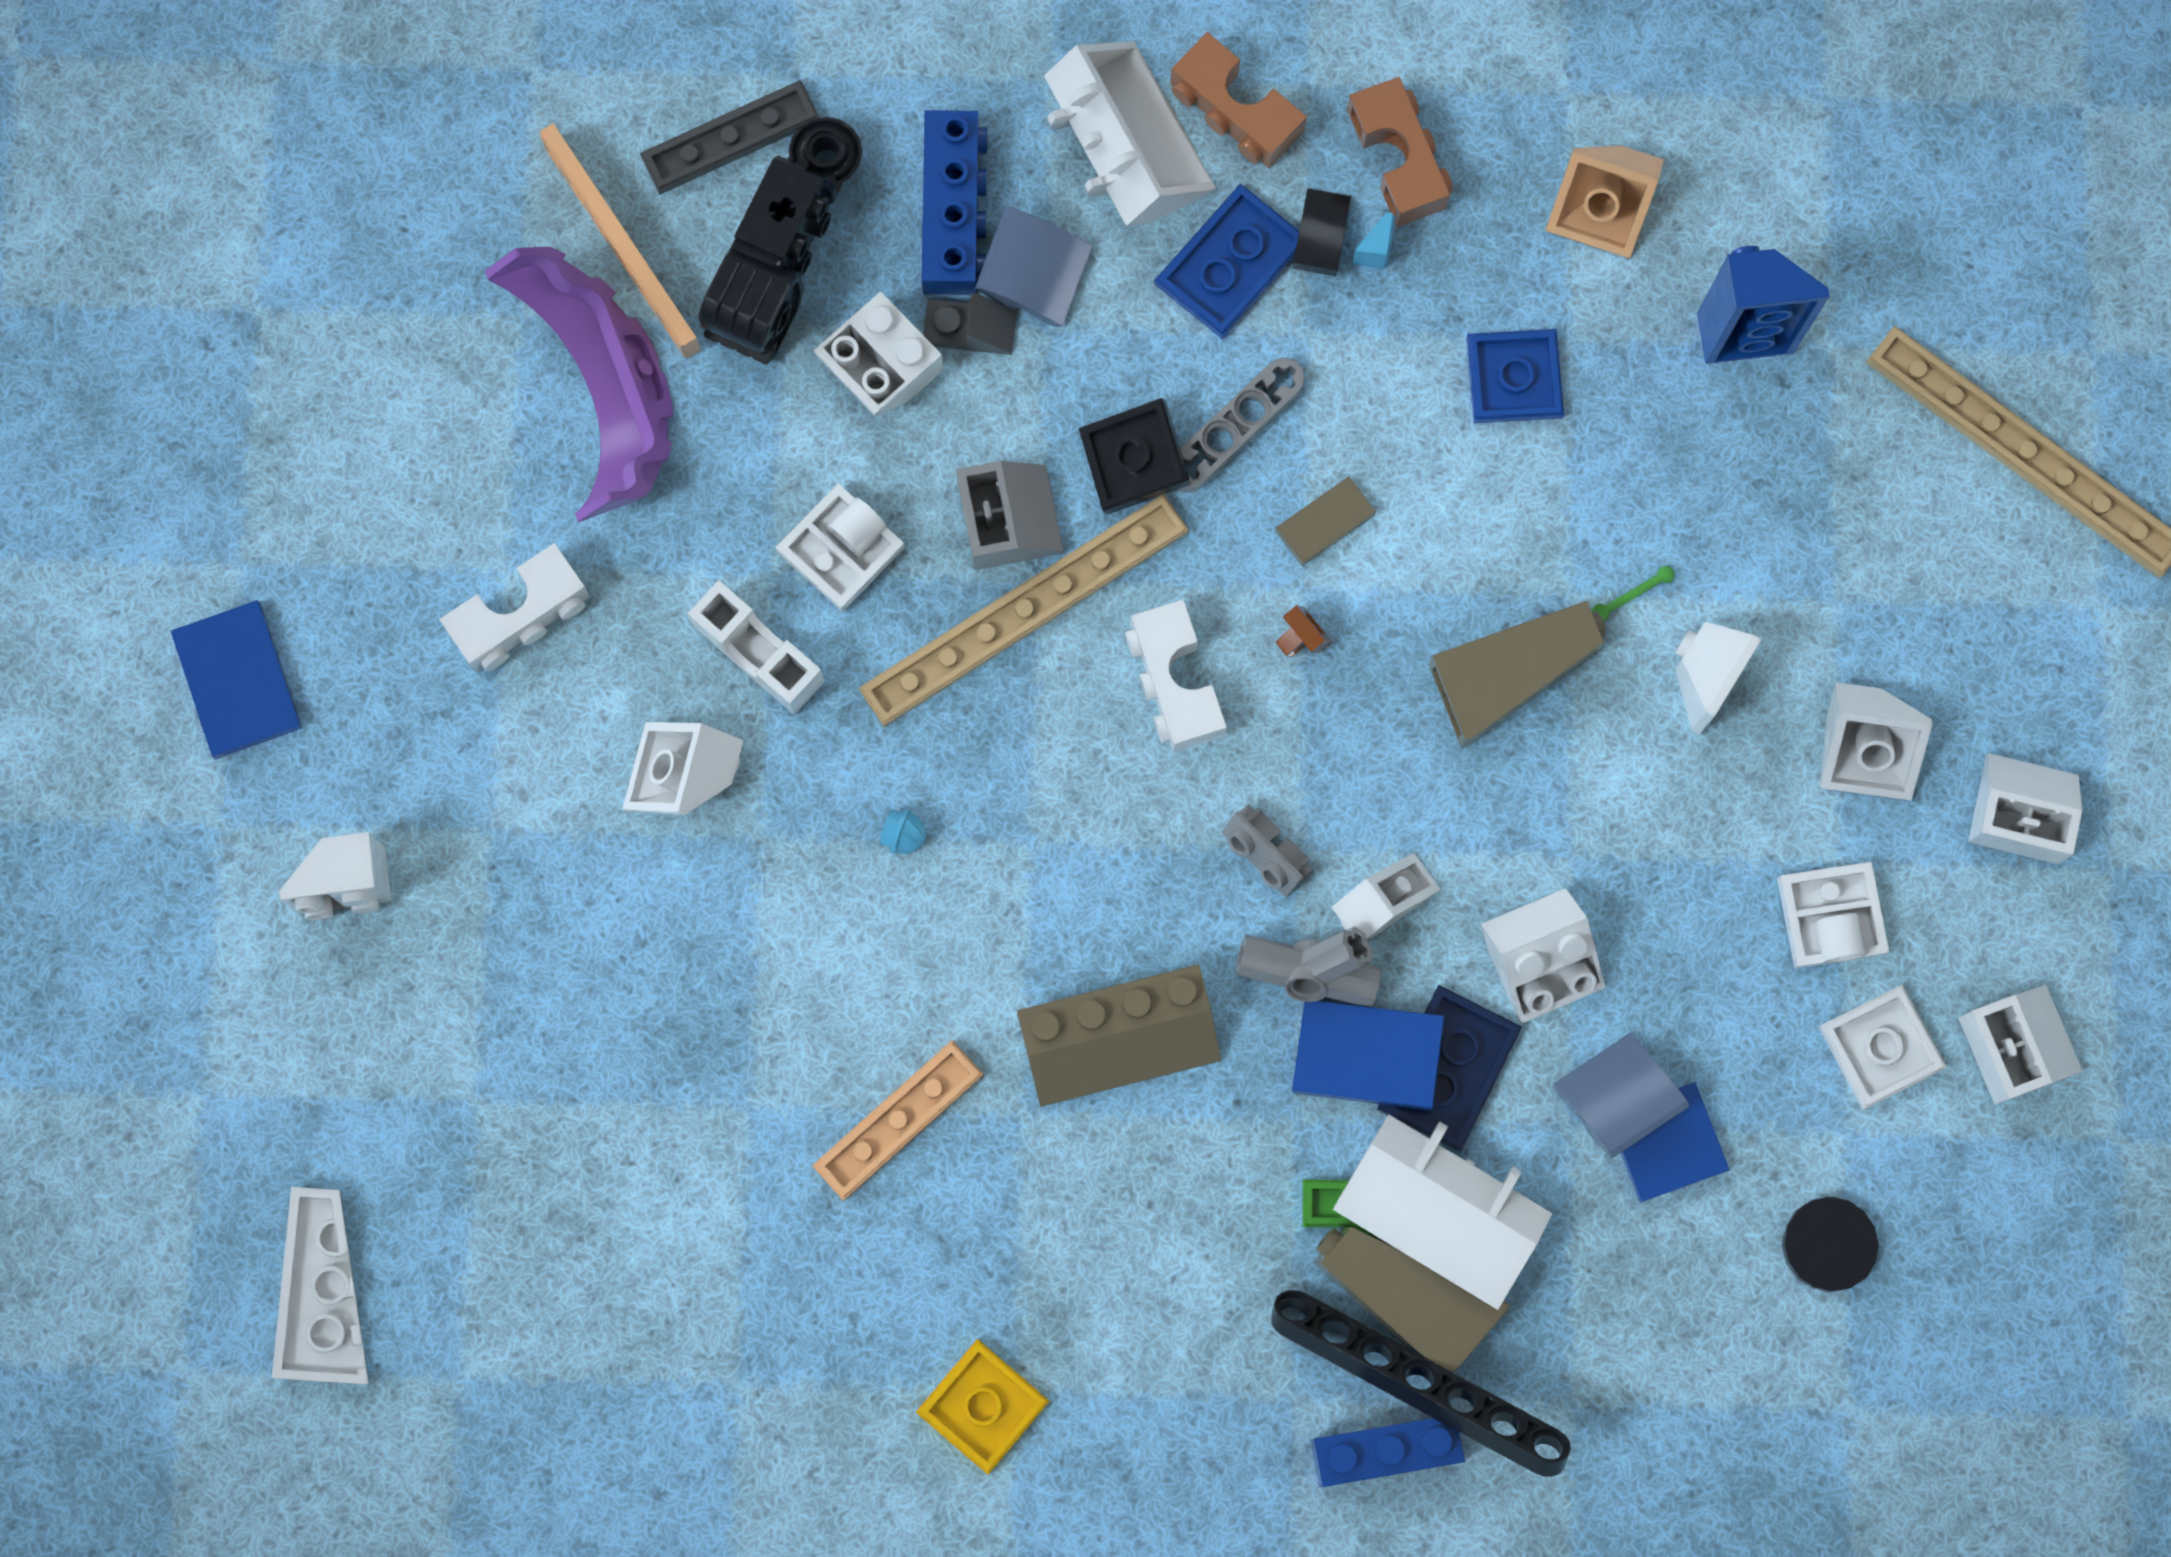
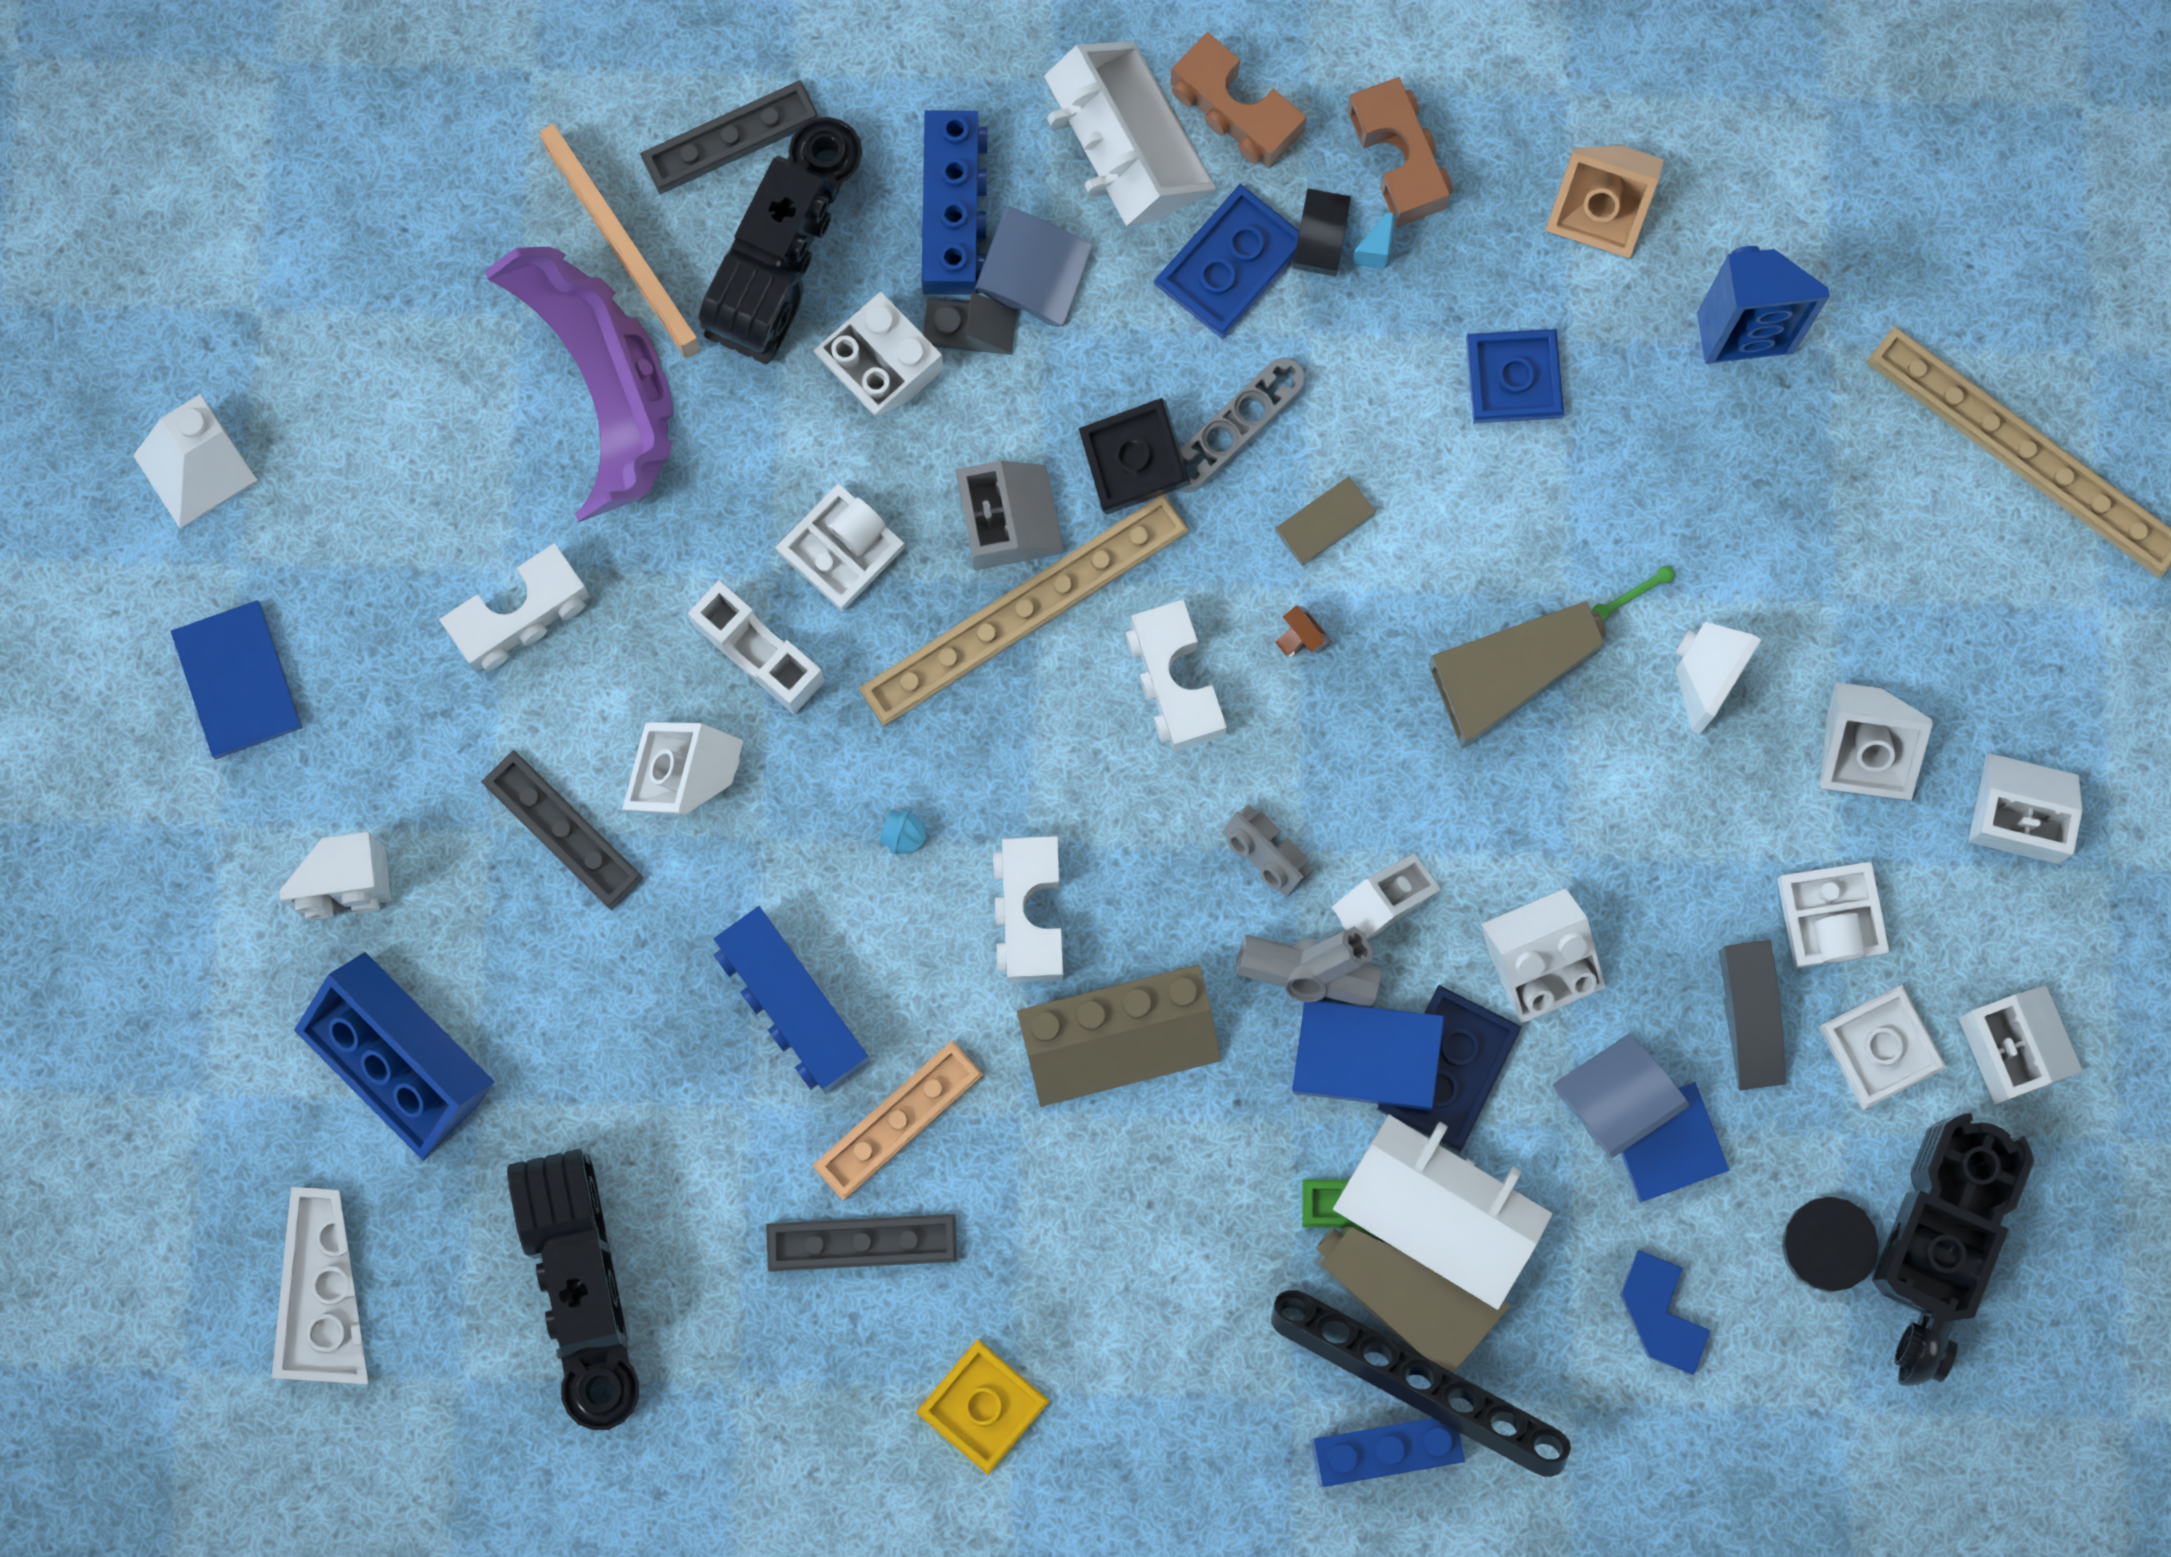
none -> white slope [133,394,258,529]
none -> blue slope [294,952,495,1161]
none -> dark grey tile [481,750,644,910]
none -> black brick [507,1149,639,1430]
none -> blue brick [713,906,871,1095]
none -> dark grey tile [766,1214,957,1272]
none -> white arch [993,836,1063,983]
none -> blue tile [1620,1250,1711,1375]
none -> dark grey slope [1718,940,1786,1091]
none -> black brick [1872,1113,2034,1386]

